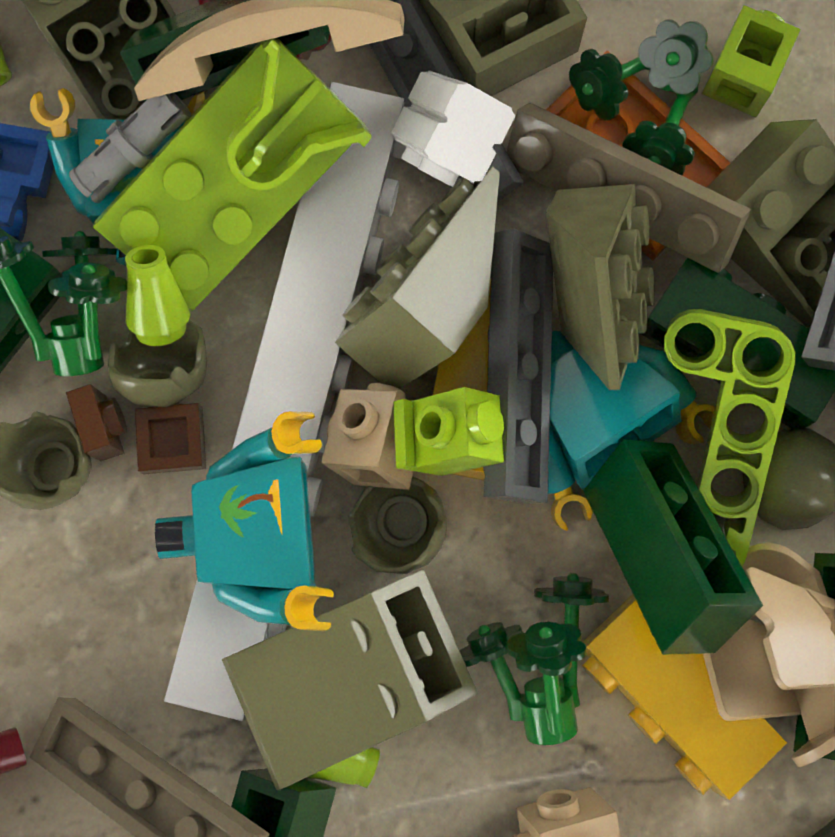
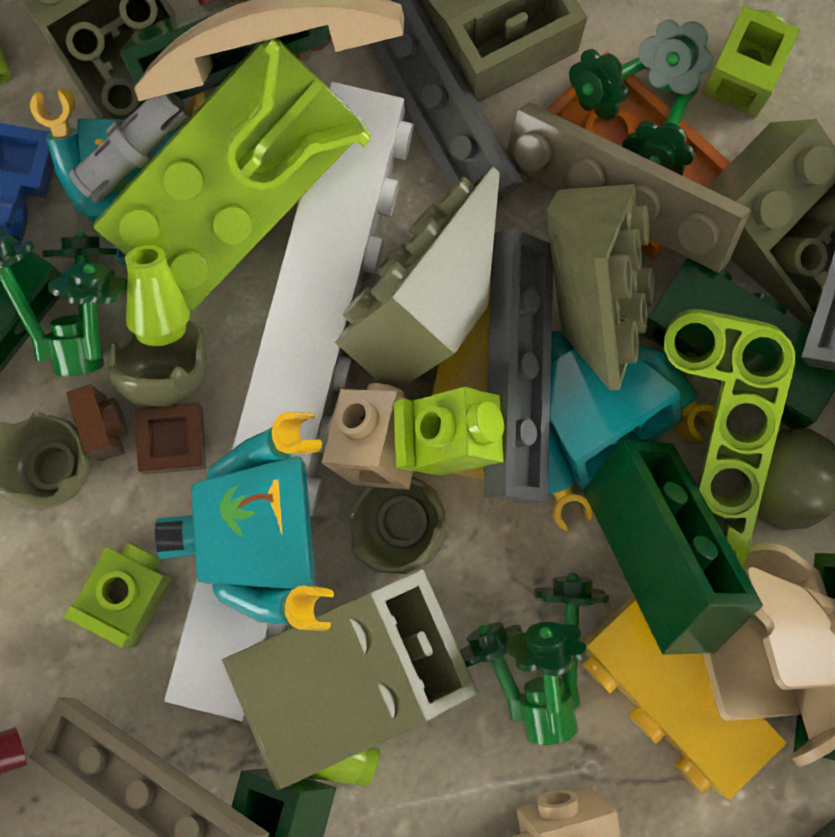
white brick [391,70,515,187] -> none
none -> lime brick [63,542,173,648]

